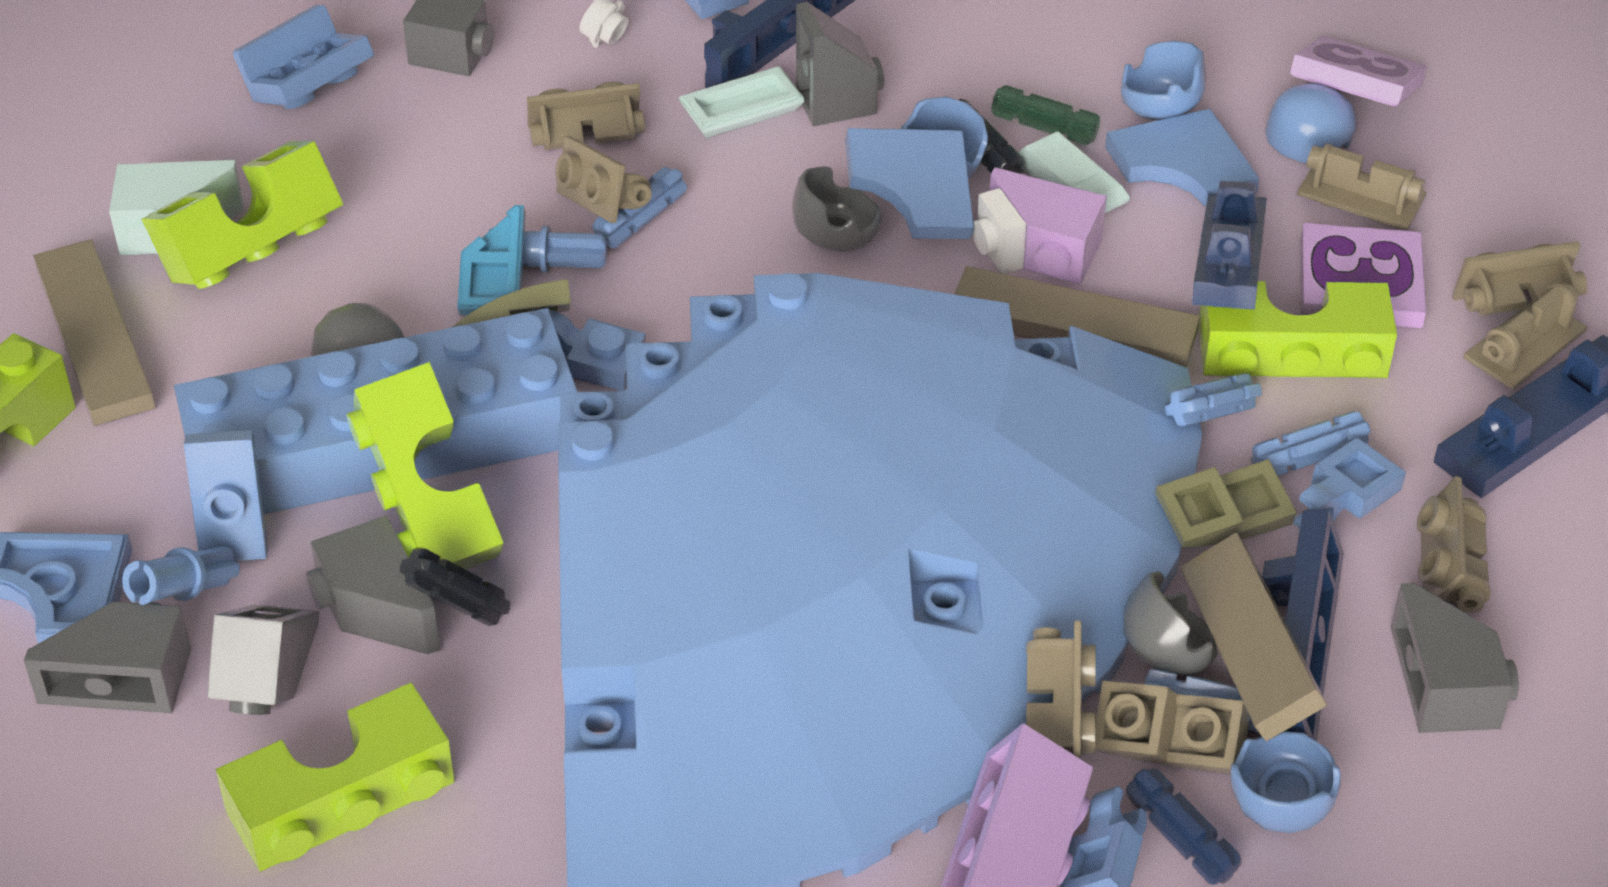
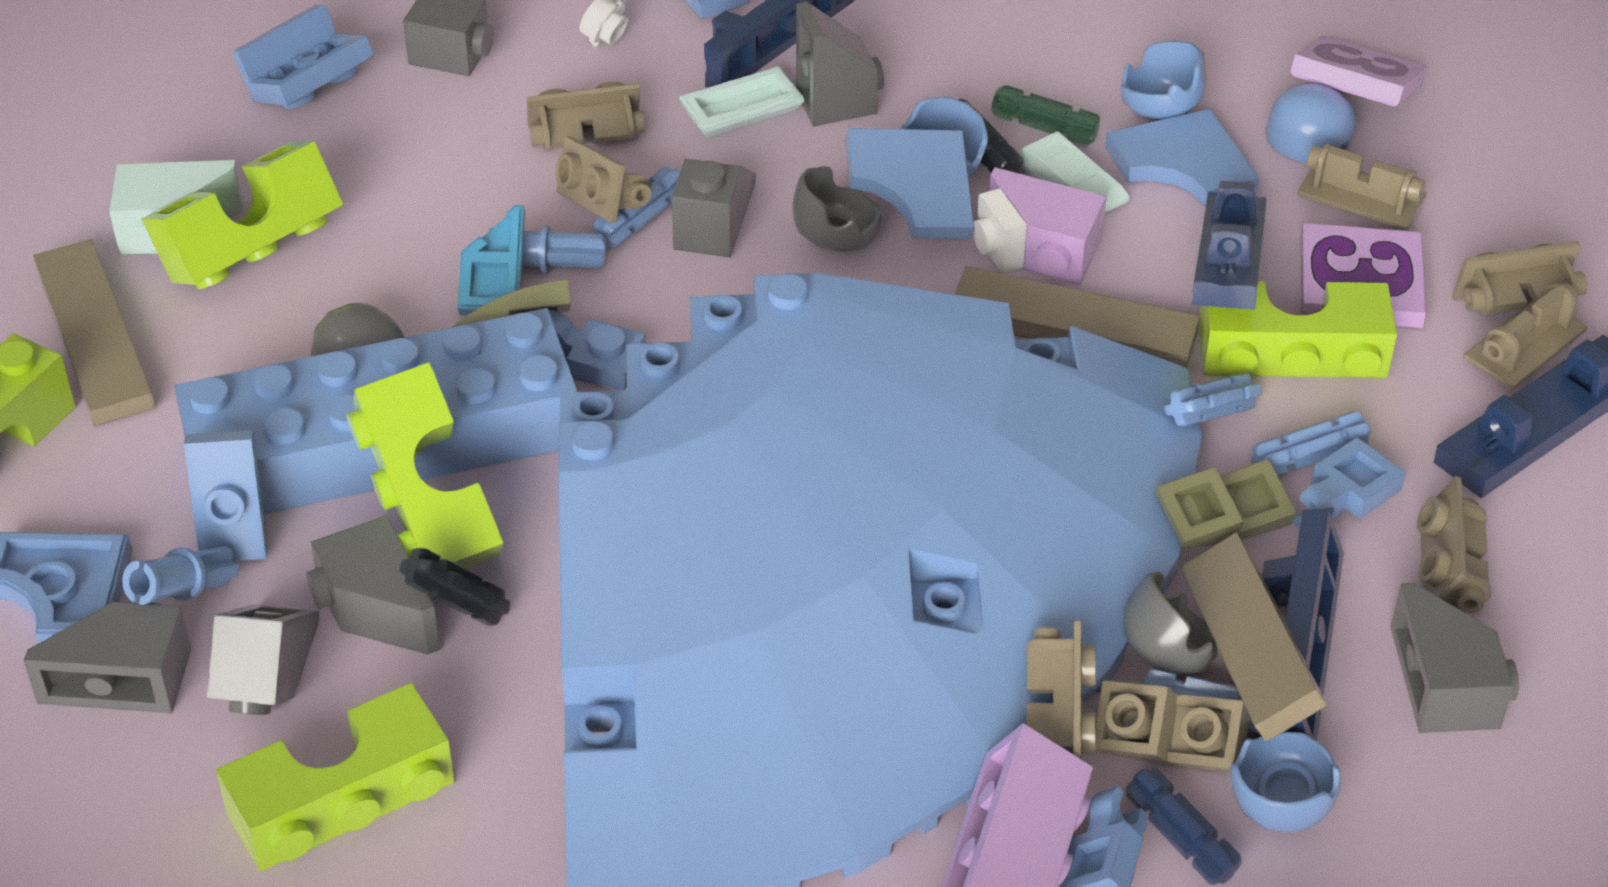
none -> dark grey slope [671,159,756,258]

